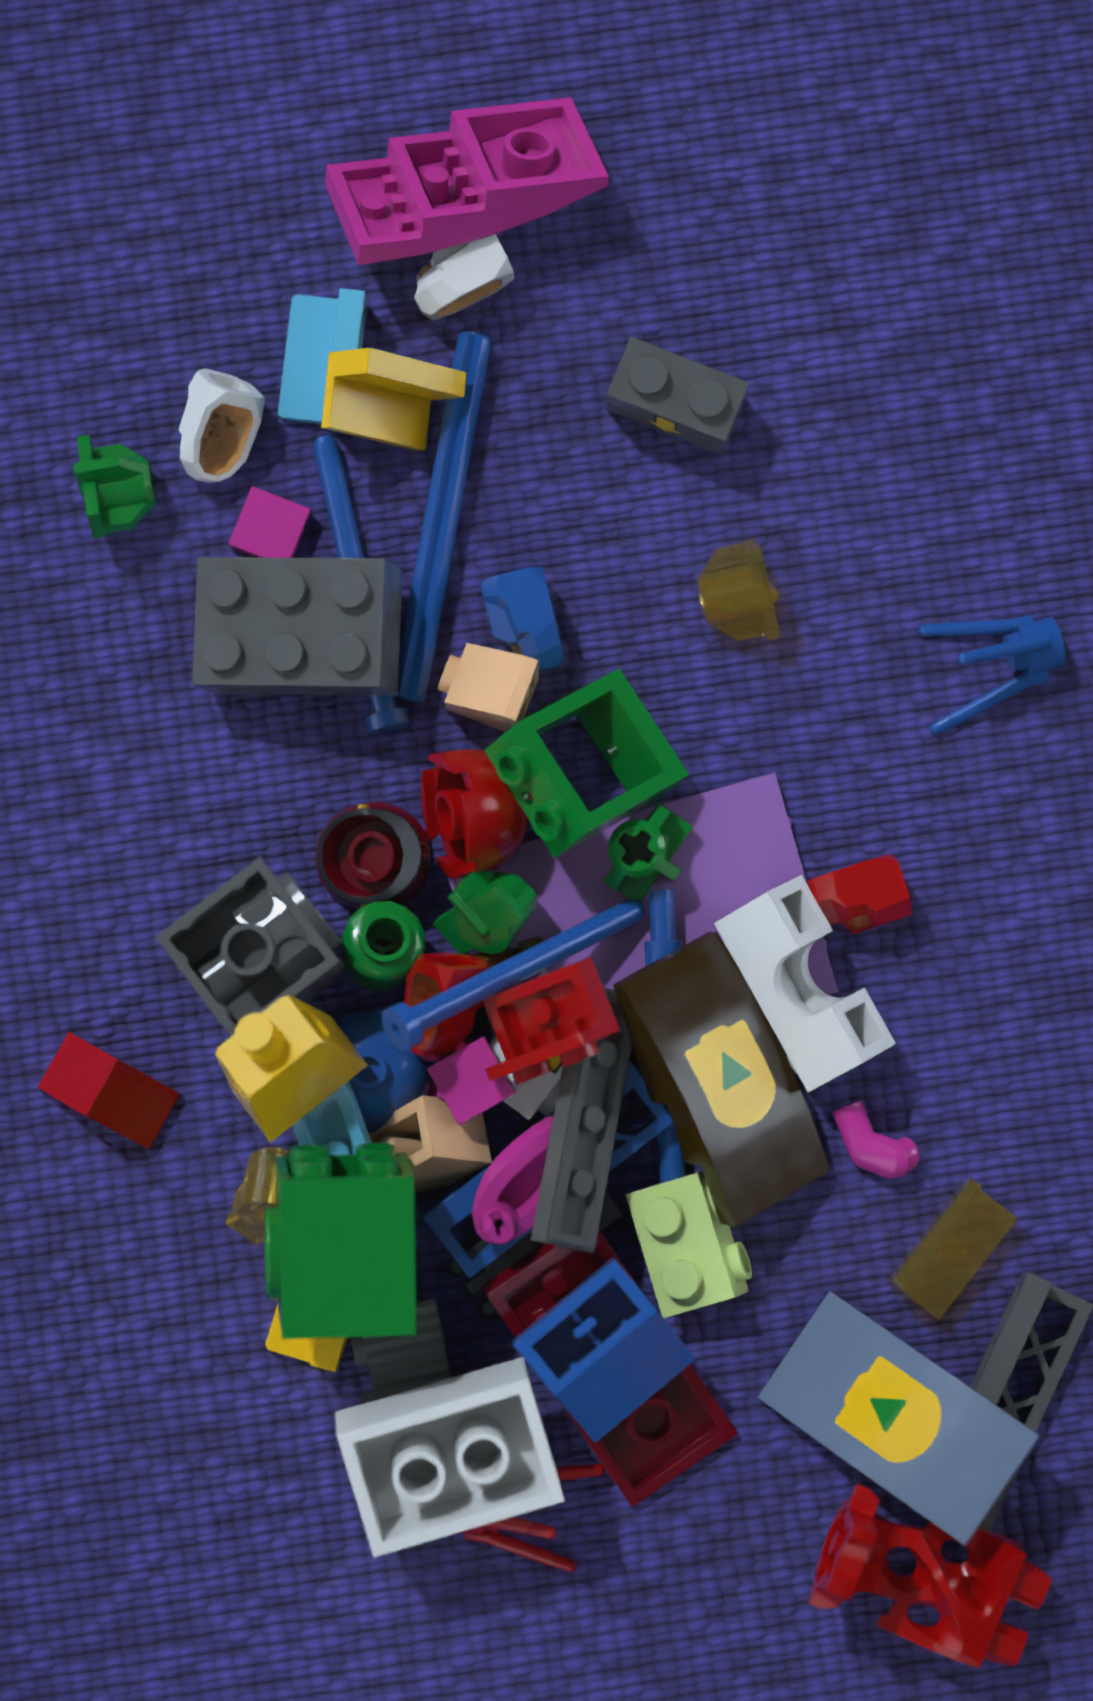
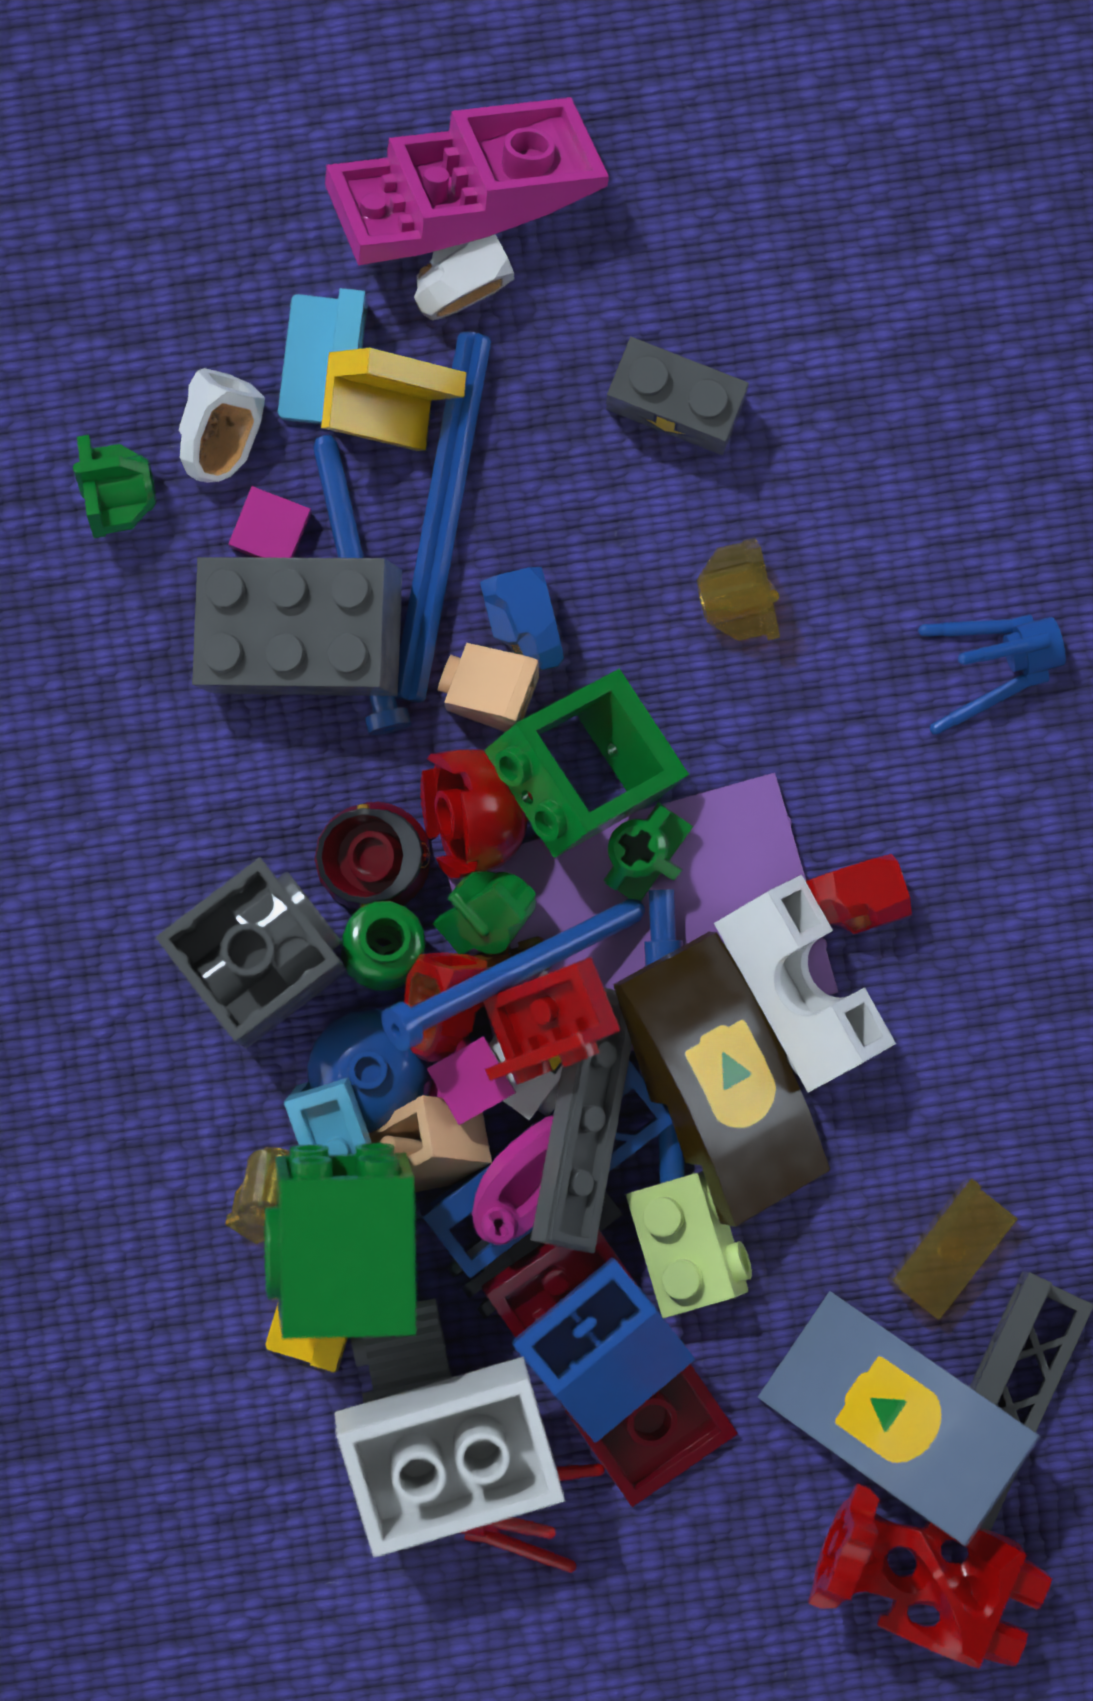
red slope [38,1032,181,1150] -> none
yellow torso [215,995,368,1142] -> none
dark pink arm [832,1101,919,1179] -> none

